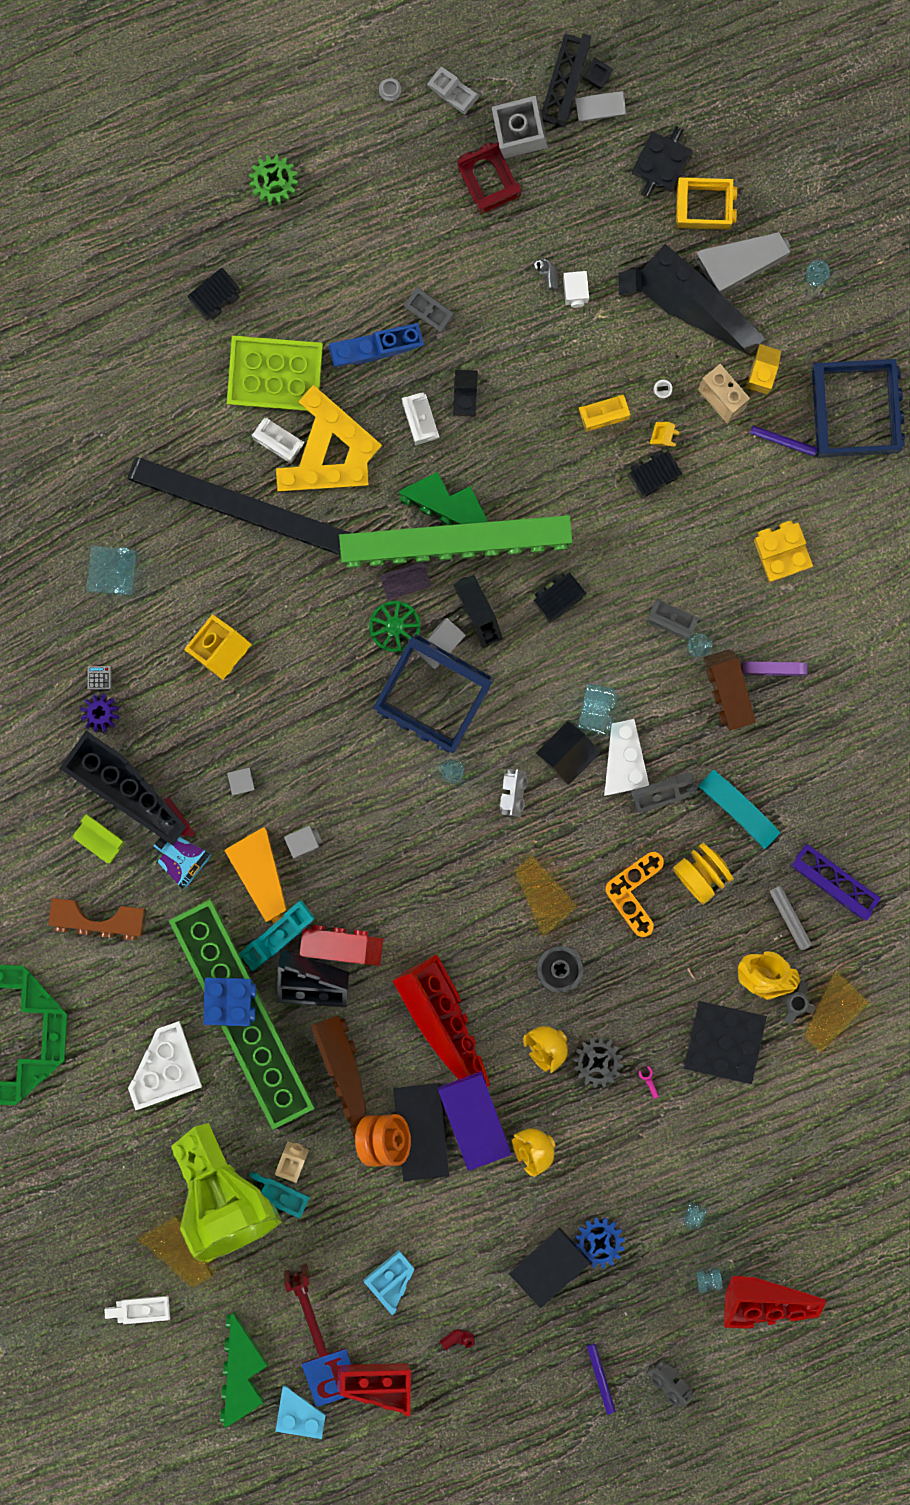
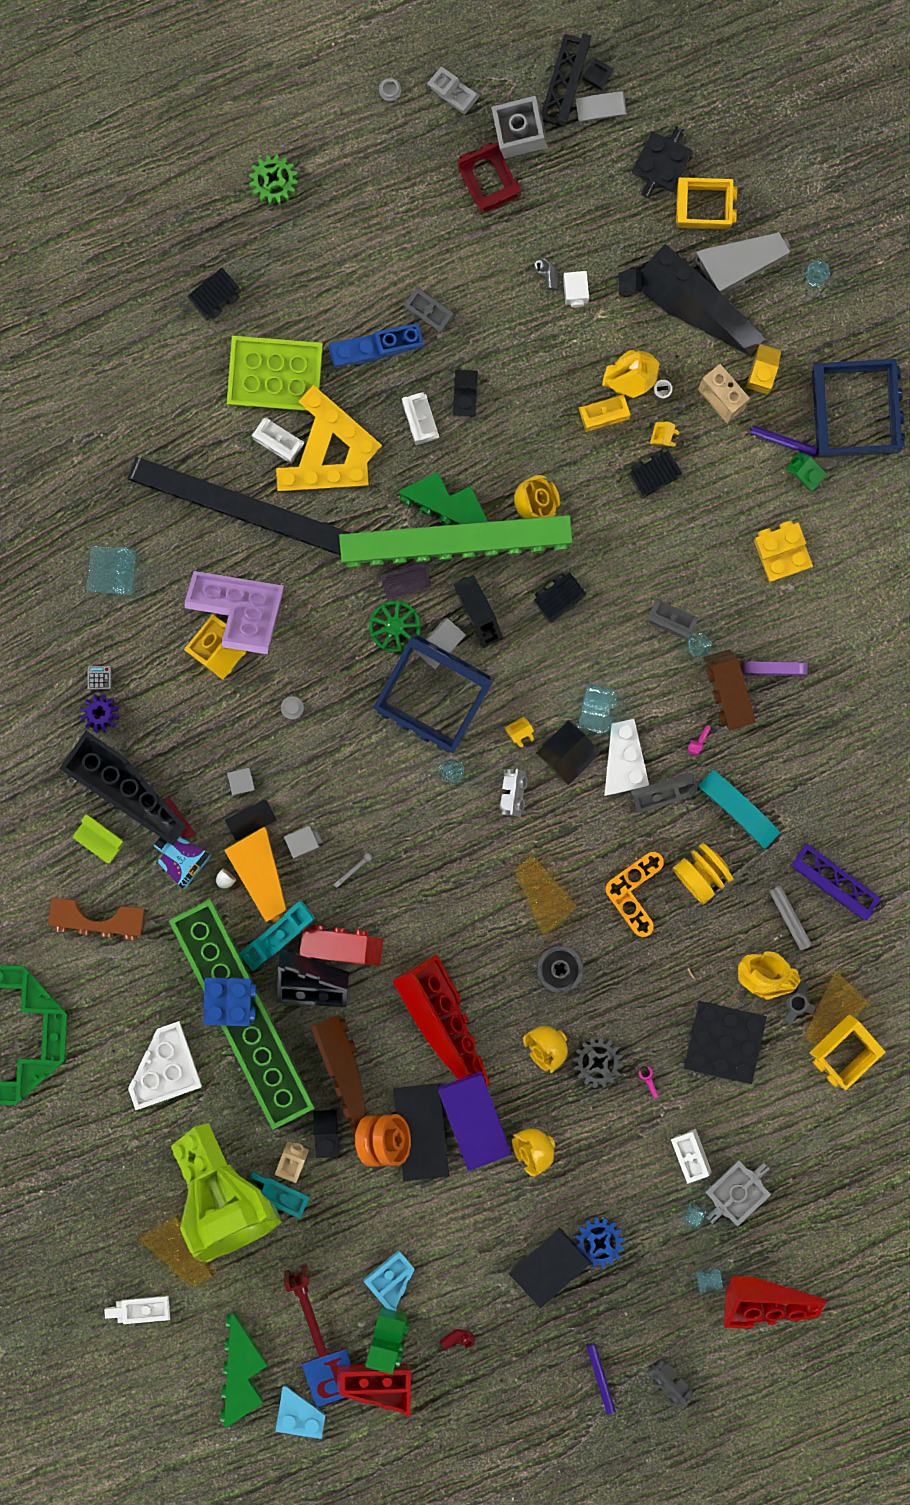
none -> lavender plate [185,571,284,654]
none -> white hinge [216,868,236,888]
none -> black slope [225,799,277,841]
none -> light grey plate [281,696,304,719]
none -> black slope [313,1110,340,1158]
none -> light grey hinge [333,853,372,888]
none -> green brick [365,1307,410,1374]
none -> yellow tile [505,716,534,747]
none -> yellow cylinder [514,475,560,519]
none -> yellow helmet [602,350,659,398]
none -> white hinge [671,1129,712,1184]
none -> dark pink hand [687,725,711,755]
none -> light grey plate [705,1160,771,1227]
none -> green bracket [785,453,827,491]
none -> yellow window [809,1014,885,1091]

